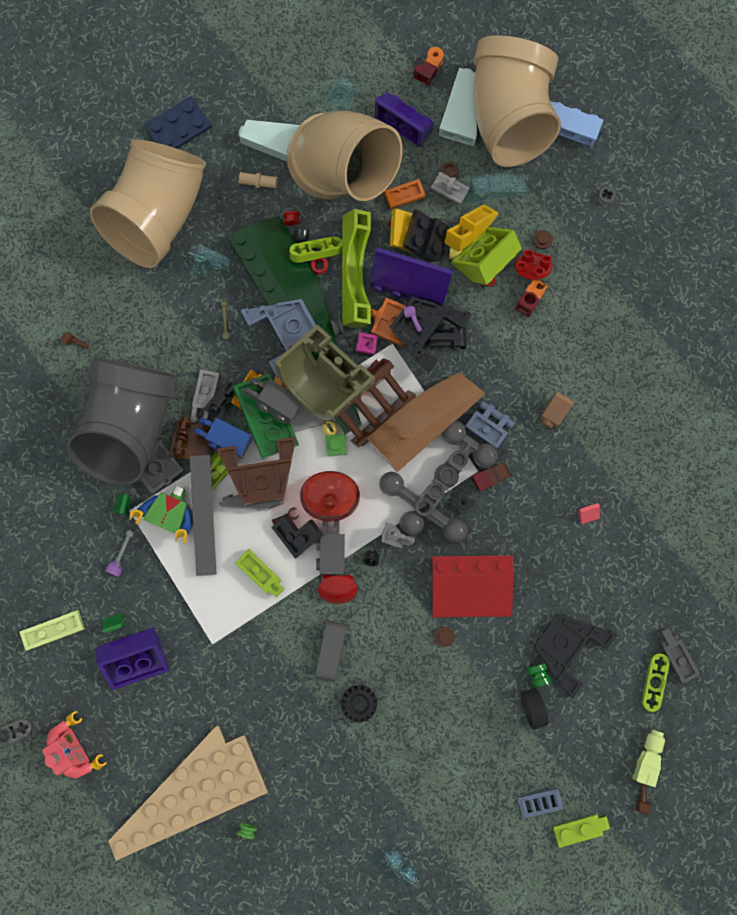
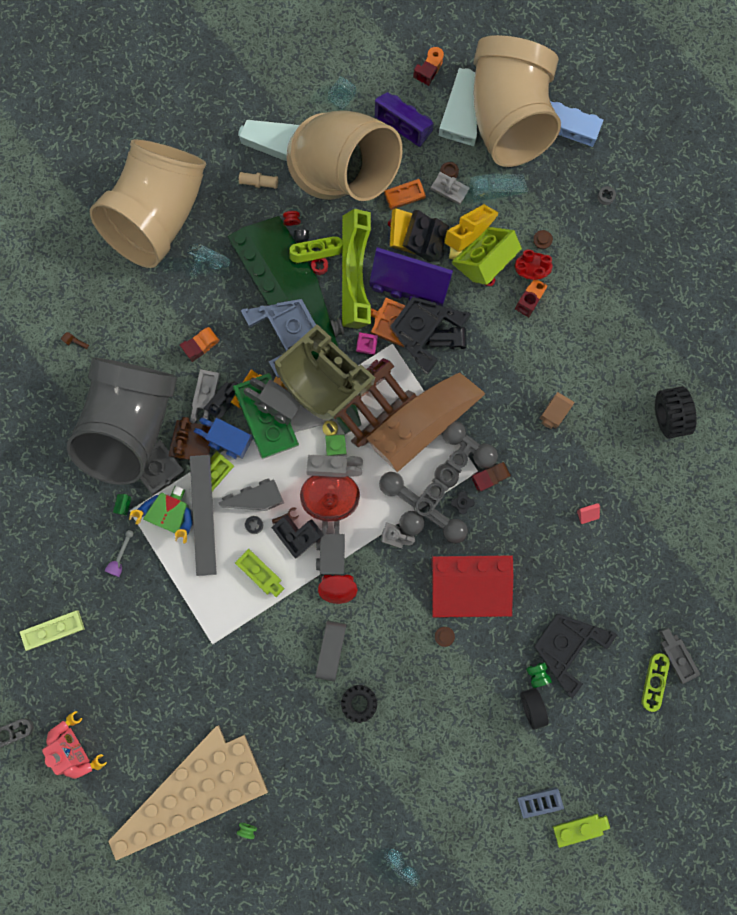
dark purple slope [96,627,169,690] -> none
green slope [102,613,126,633] -> none
dark blue plate [144,96,212,149] -> none
reddish brown wing [217,437,296,505] -> none
olive hinge [220,300,230,340] -> none
black hinge [363,550,379,567] -> none
medium lavender hand [404,306,422,332] -> none
sand blue plate [465,401,515,450] -> none
yellowish green piece [632,730,665,787] -> none
reddish brown hand [636,783,651,814] -> none
none -> leg [180,327,219,362]
none -> black bush [245,516,263,534]
none -> light grey hinge [307,455,363,477]
none -> black tyre [655,386,697,439]

